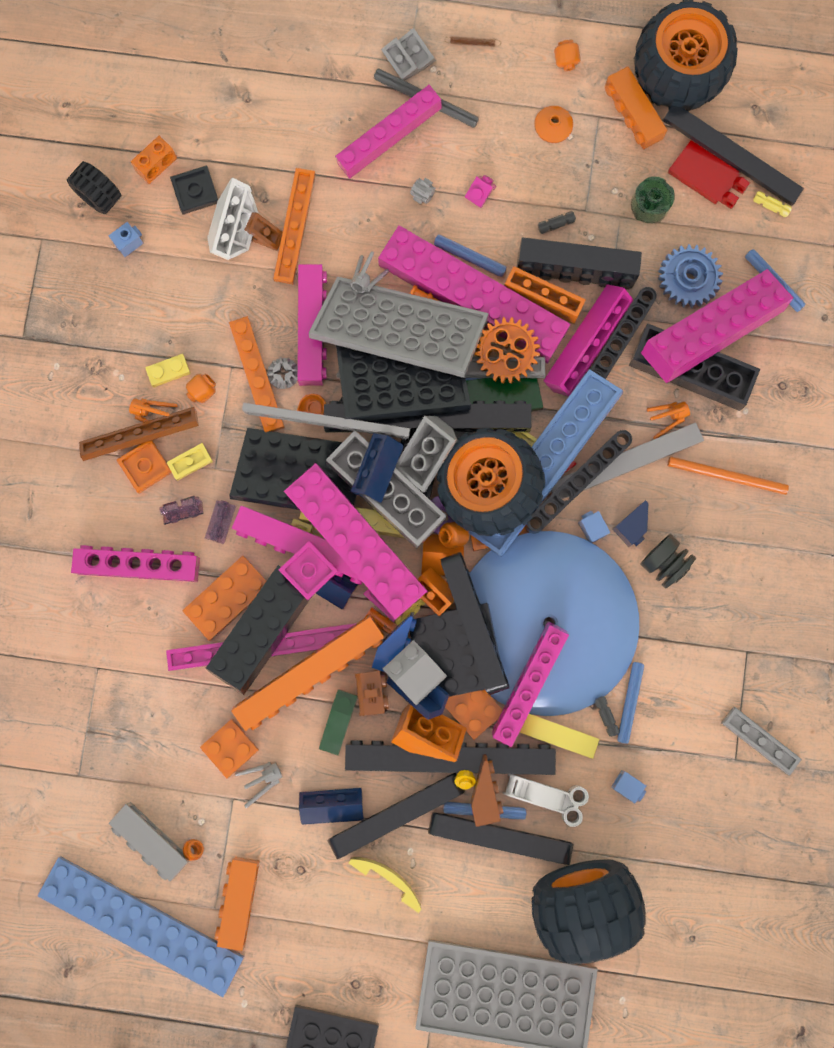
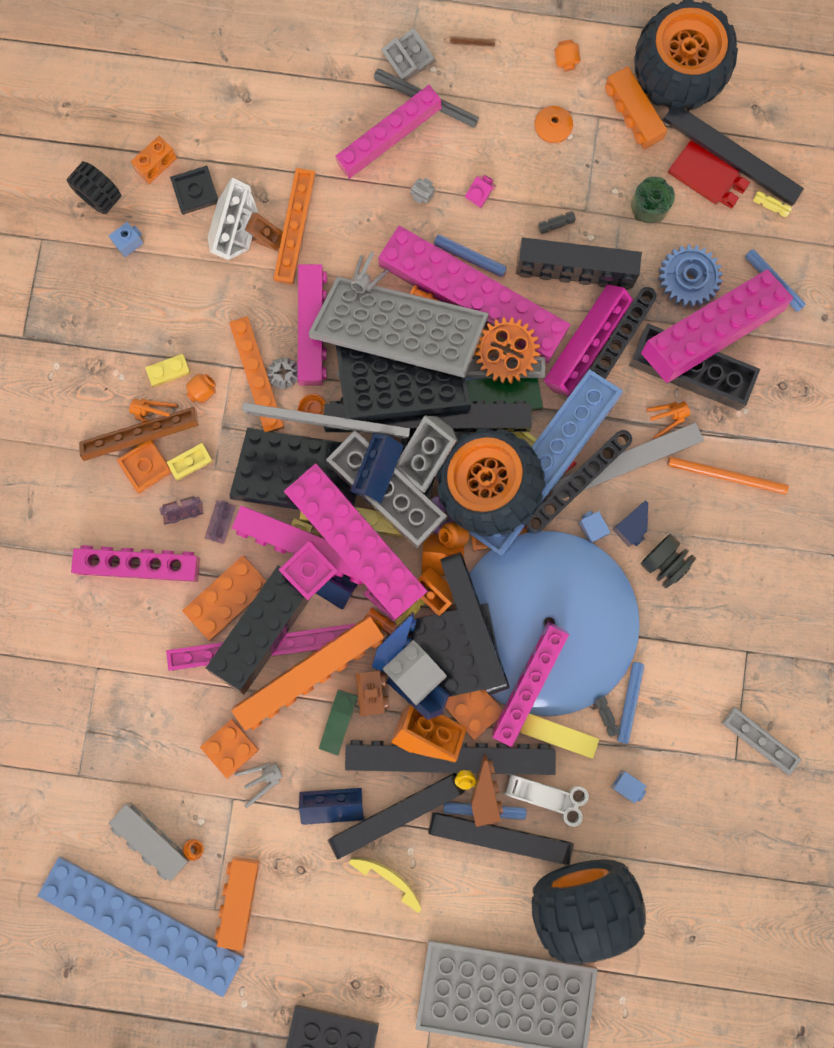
orange brick [504,266,586,324] -> none

